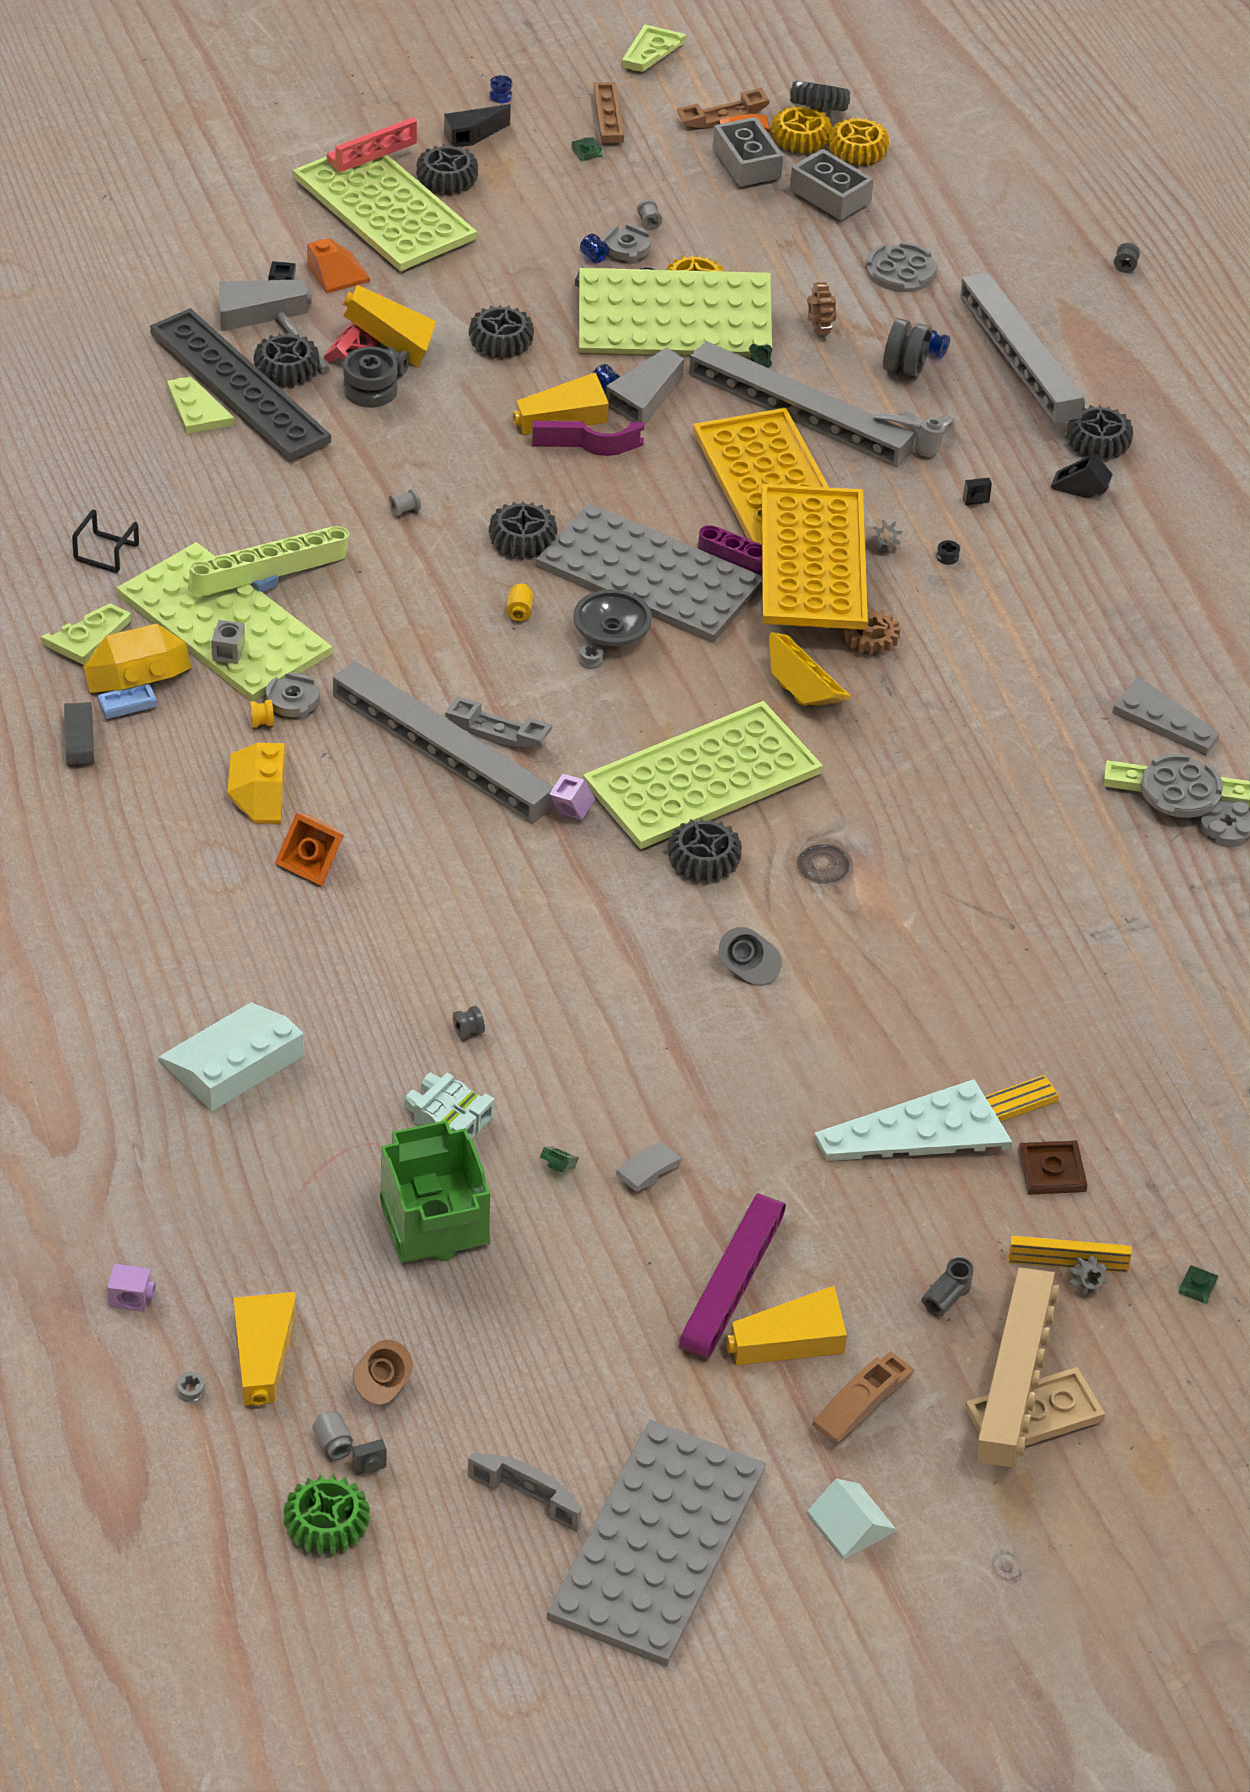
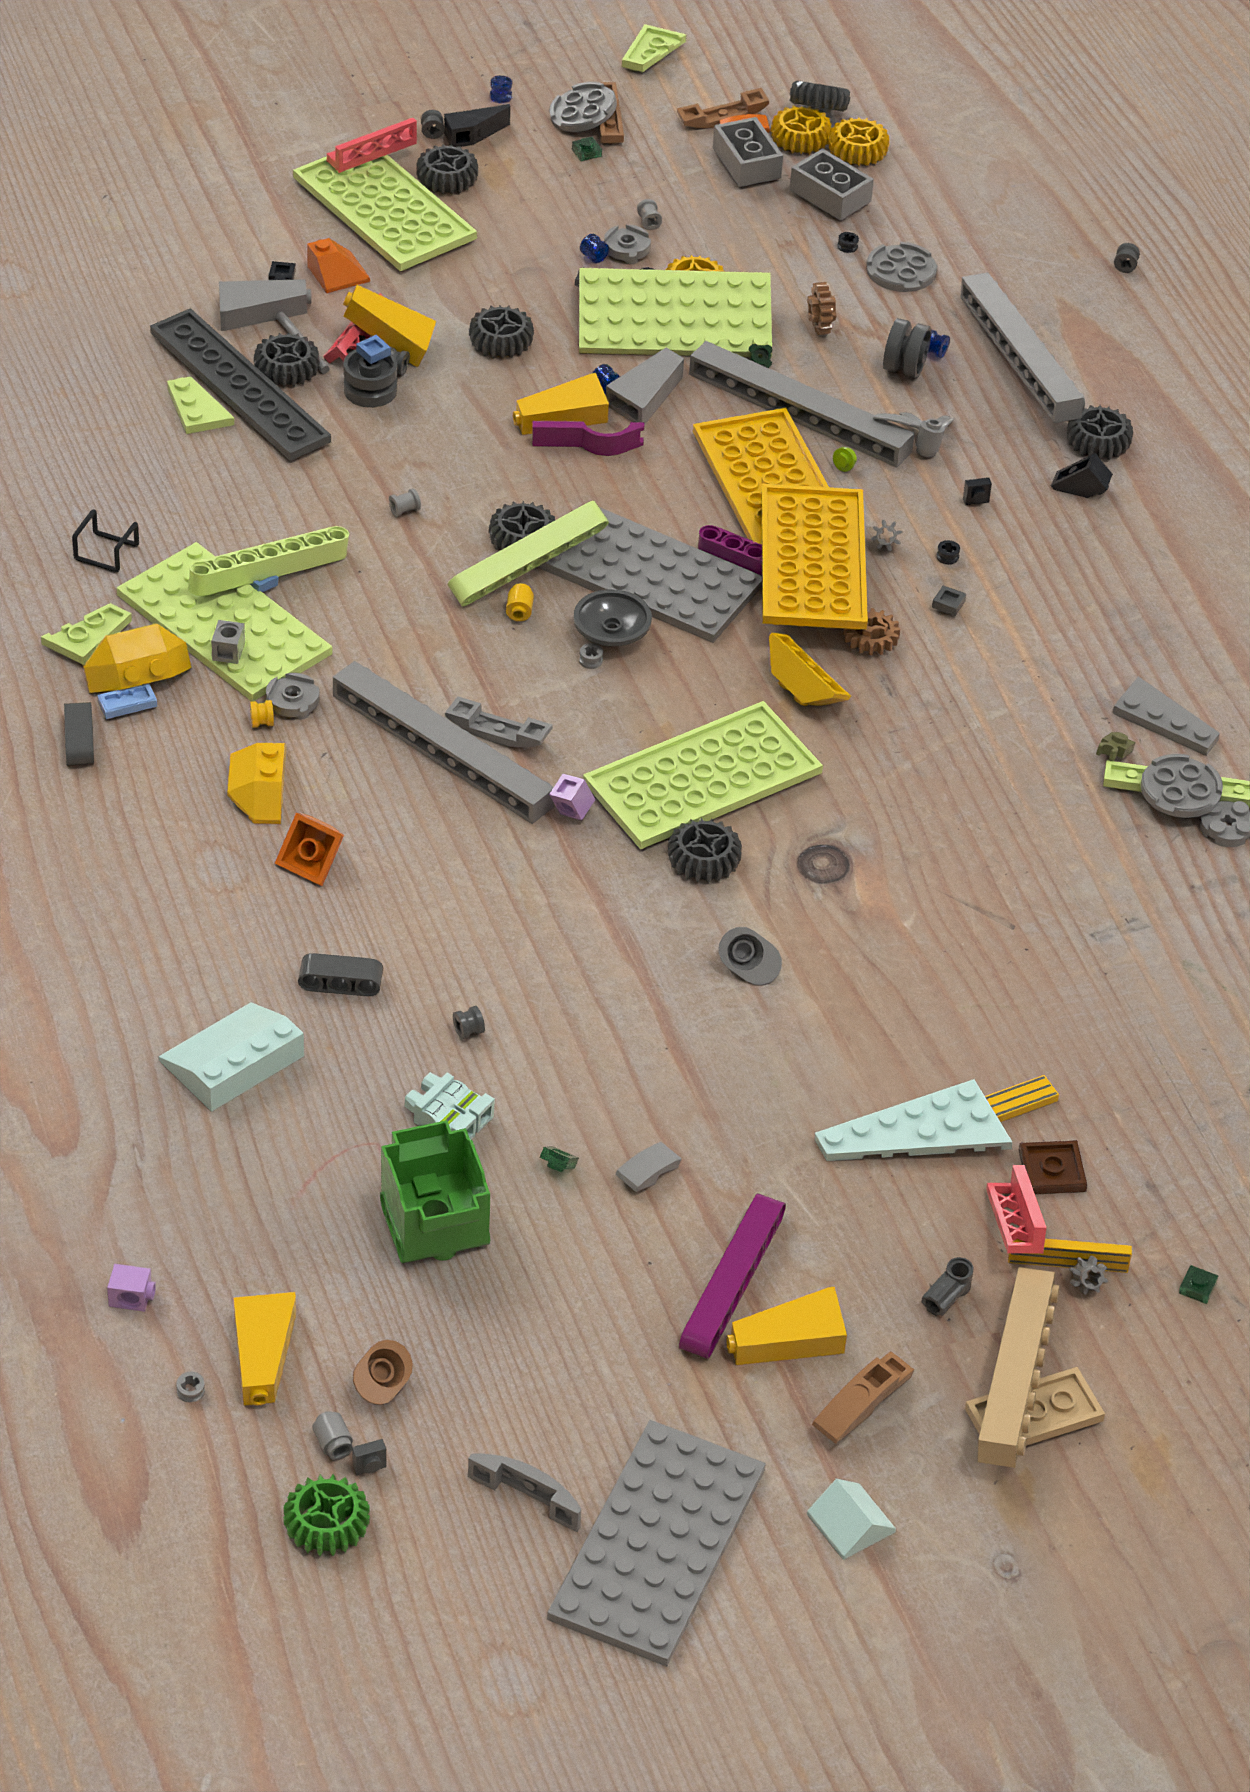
none -> dark grey beam [298,953,384,996]
none -> medium blue plate [356,335,391,364]
none -> dark grey wheel [421,110,444,139]
none -> yellowish green beam [447,501,609,606]
none -> light grey tile [549,82,617,132]
none -> lime plate [833,447,857,472]
none -> black bush [837,232,859,253]
none -> dark grey plate [932,585,966,616]
none -> coral fence [986,1165,1047,1253]
none -> olive plate [1096,732,1136,761]

